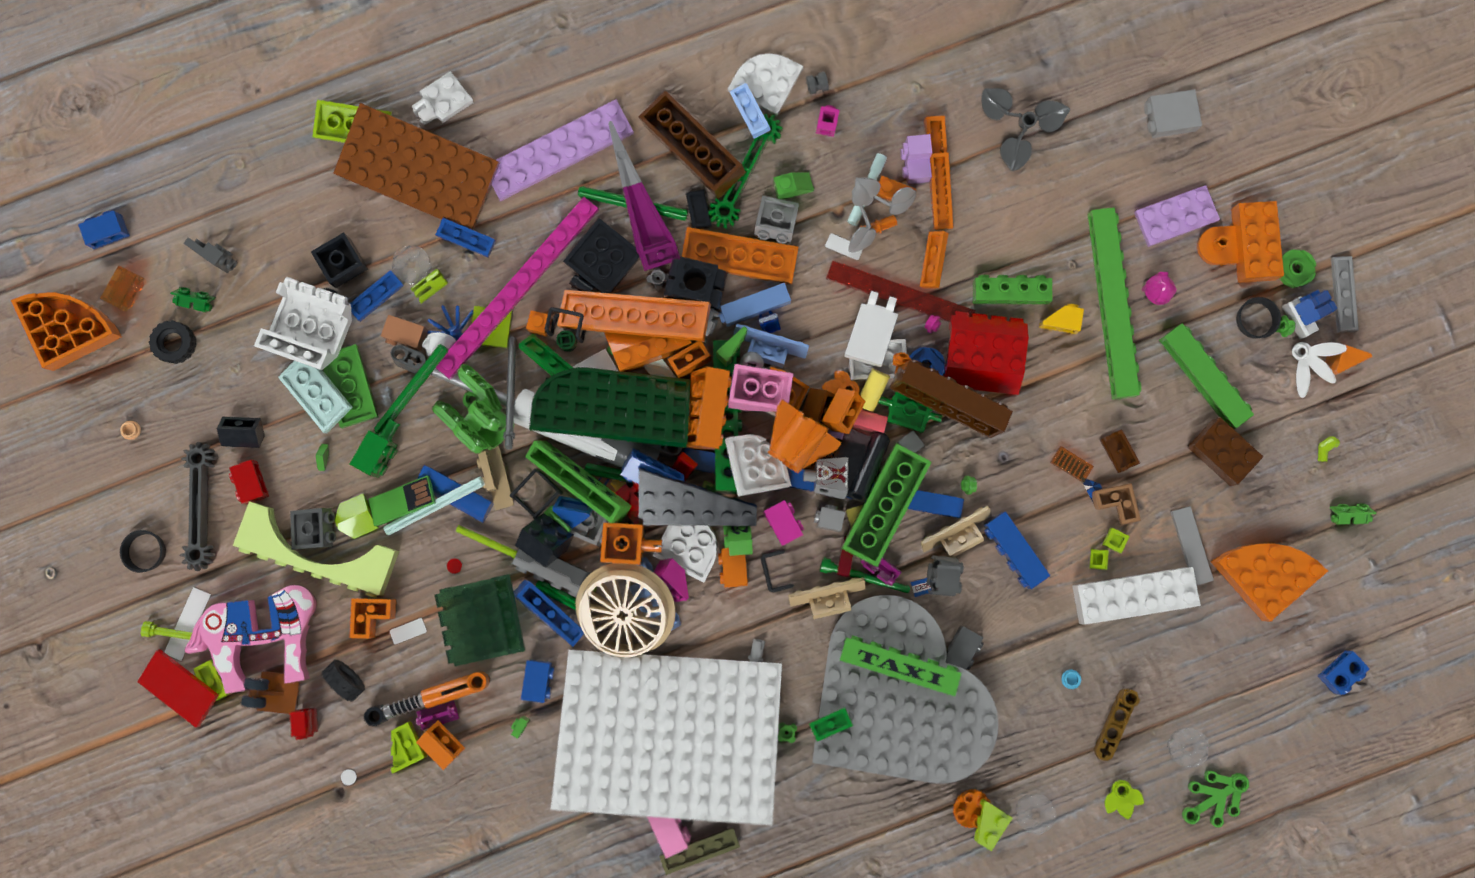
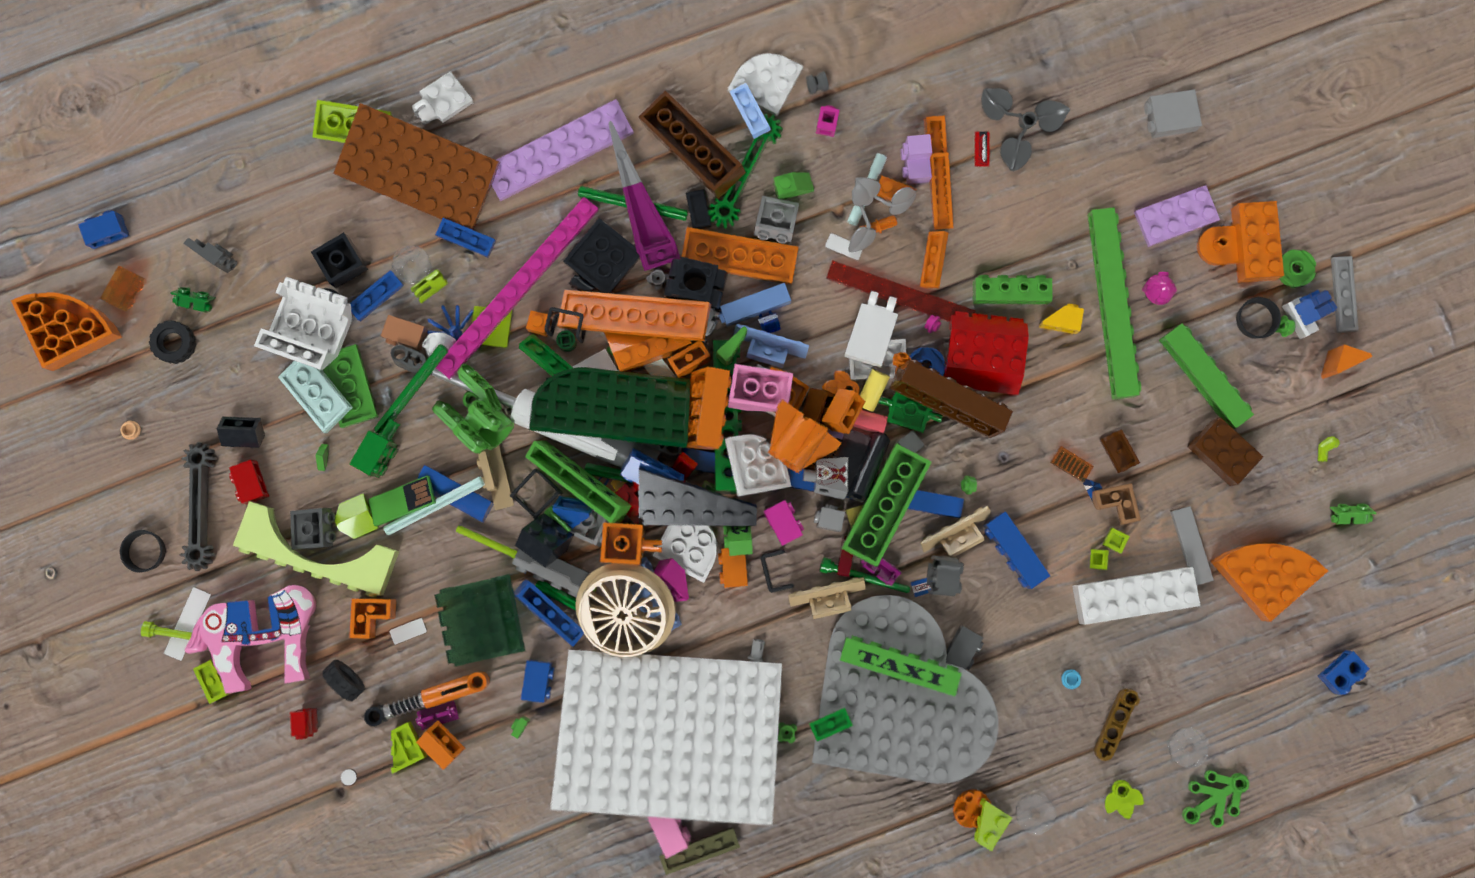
red tile [137,649,219,728] -> none
dark orange plate [241,671,300,714] -> none
red sticker [447,558,462,574] -> none
dark grey bar [503,336,516,450] -> none
light grey piece [740,352,764,368] -> none
white plant [1292,342,1347,398] -> none
none -> sticker [975,131,990,167]

